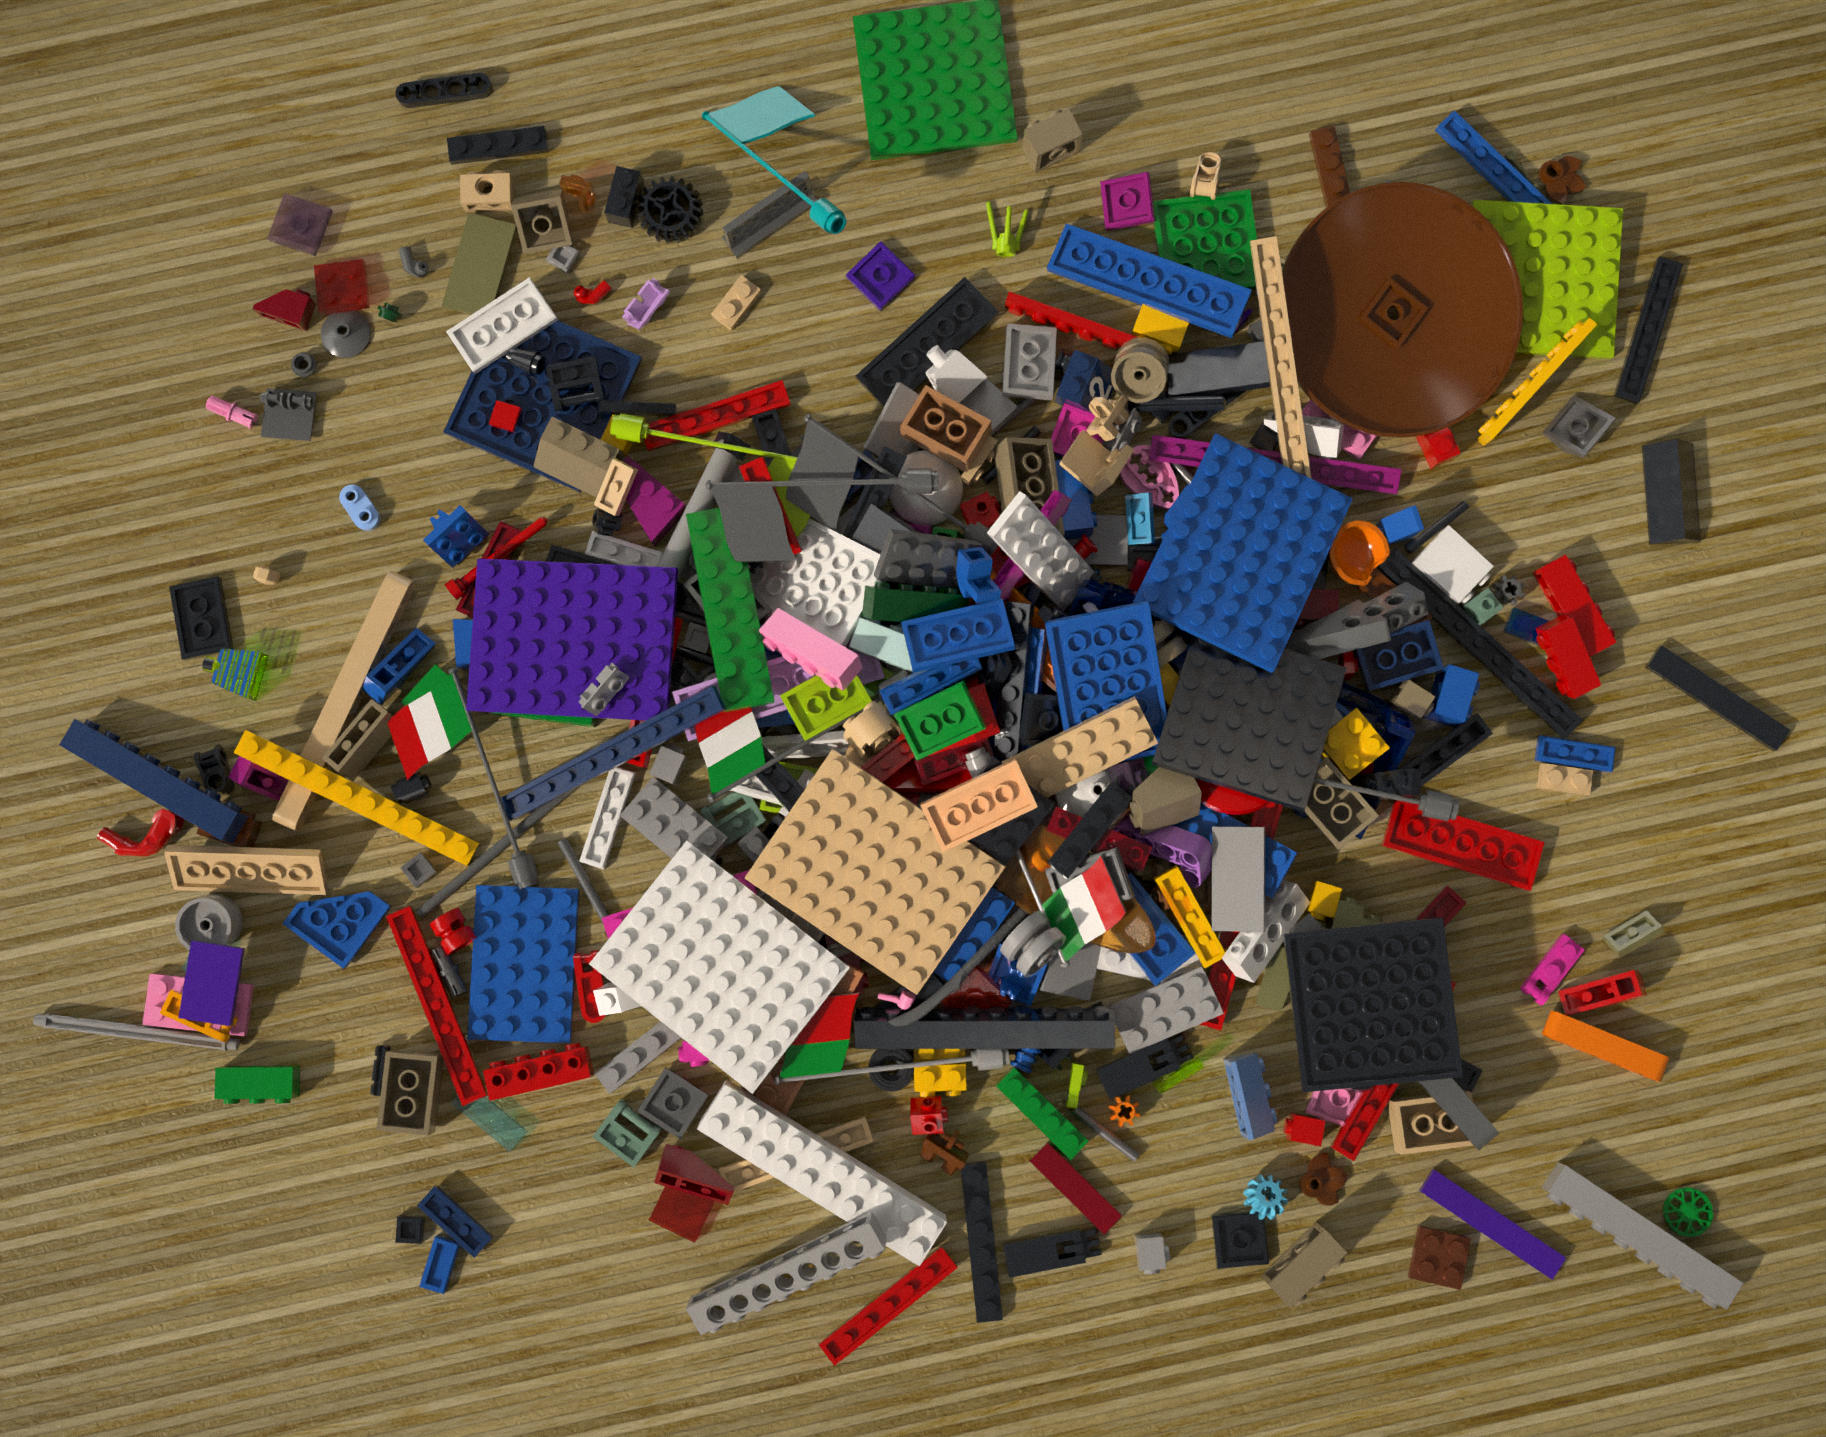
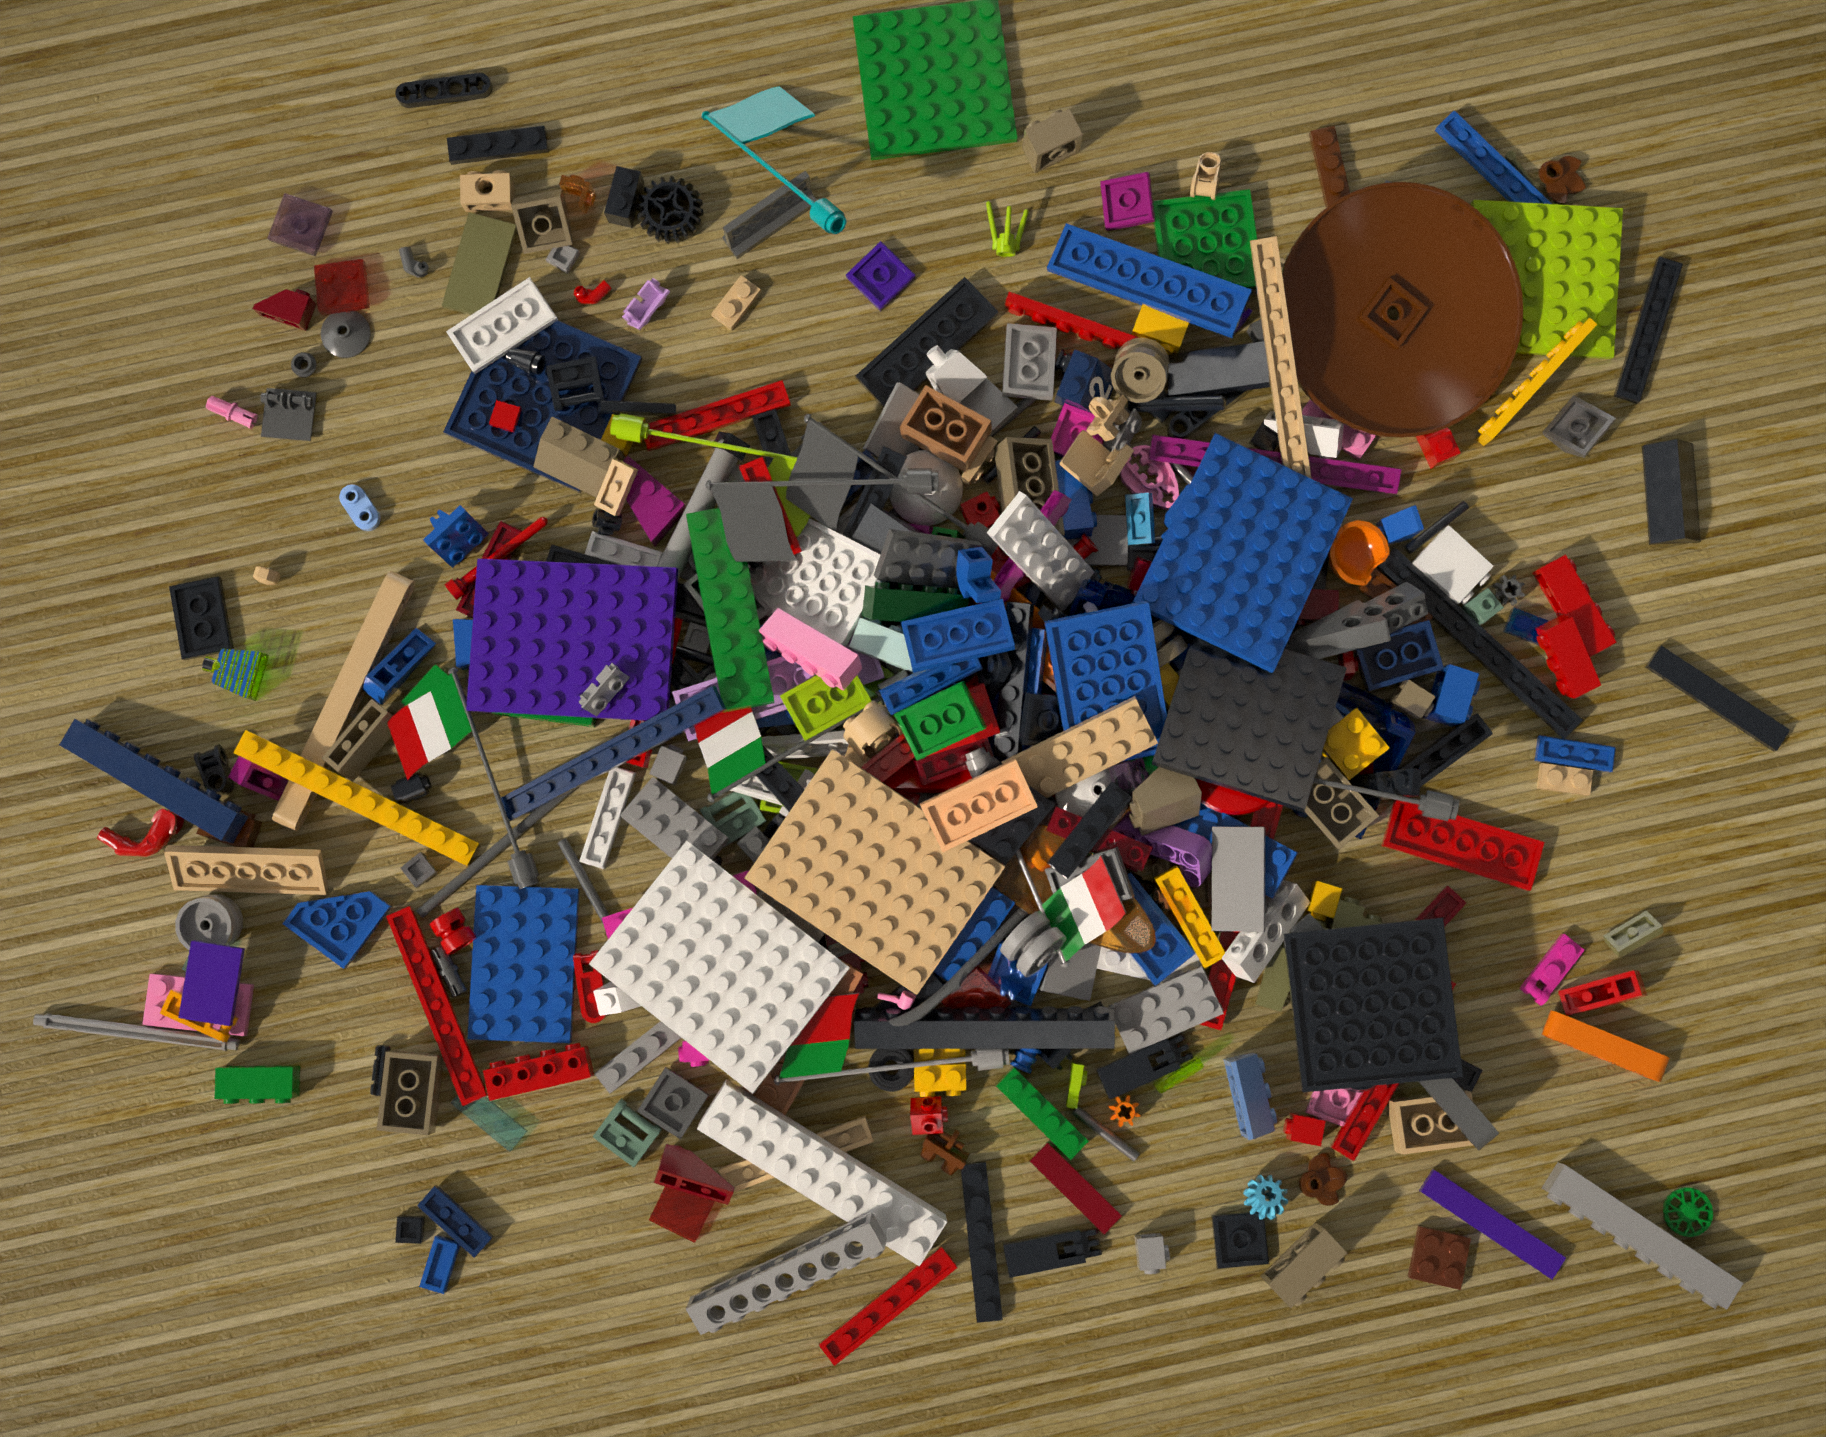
dark green plate [377,302,403,323] -> none

